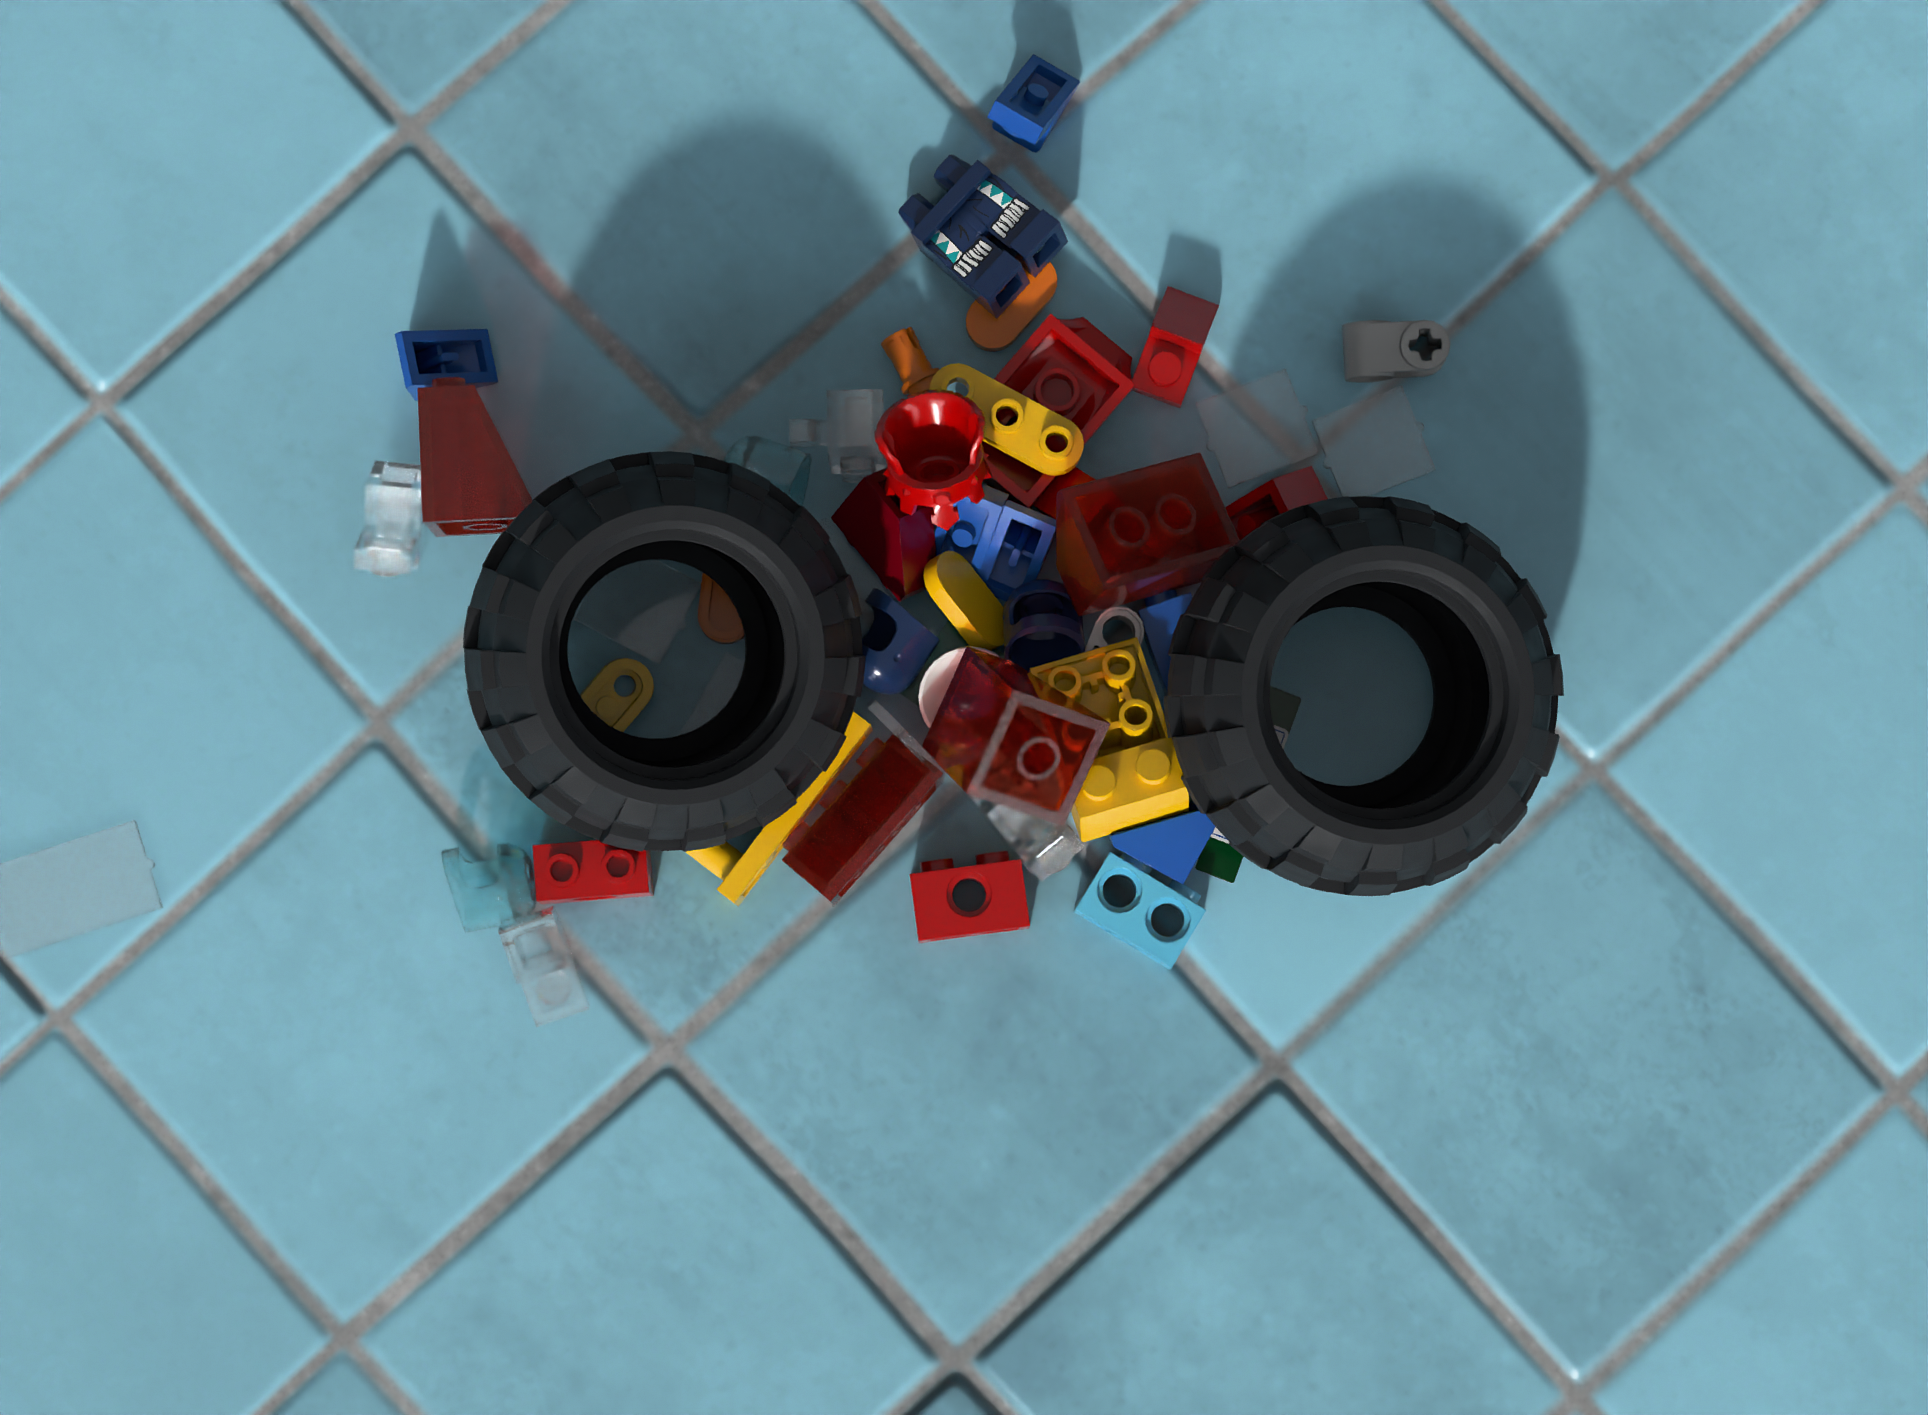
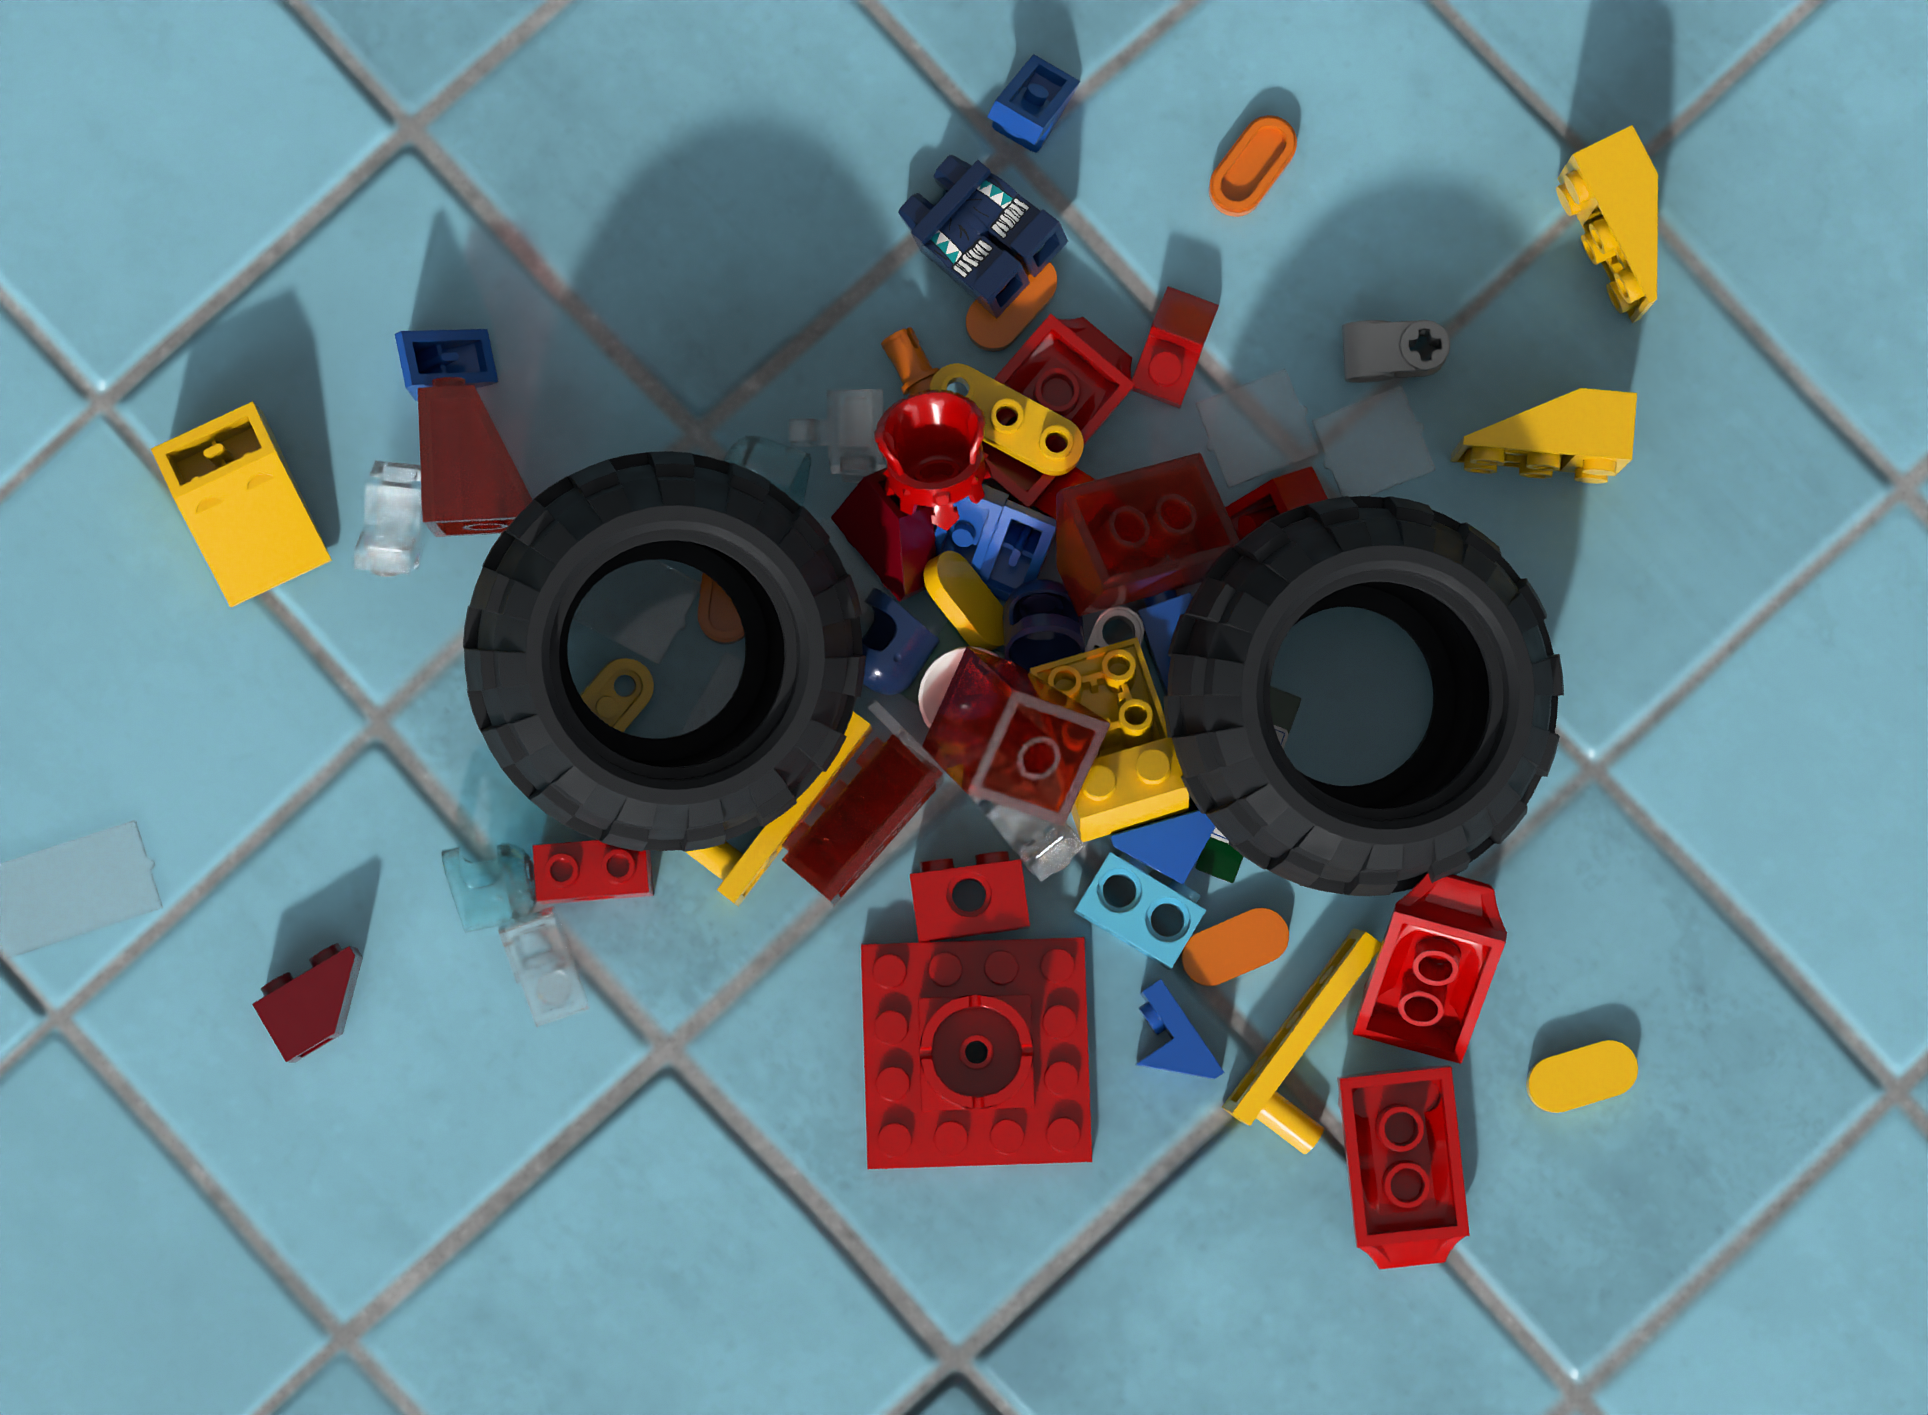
none -> yellow slope [151,401,332,608]
none -> dark red slope [252,943,363,1063]
none -> red piece [861,937,1092,1169]
none -> blue slope [1135,979,1225,1079]
none -> orange tile [1181,908,1289,986]
none -> orange tile [1209,115,1297,217]
none -> yellow piece [1221,928,1381,1154]
none -> red slope [1337,1065,1470,1269]
none -> red slope [1353,873,1507,1064]
none -> yellow slope [1450,388,1637,484]
none -> yellow tile [1526,1040,1638,1113]
none -> yellow slope [1556,125,1658,323]

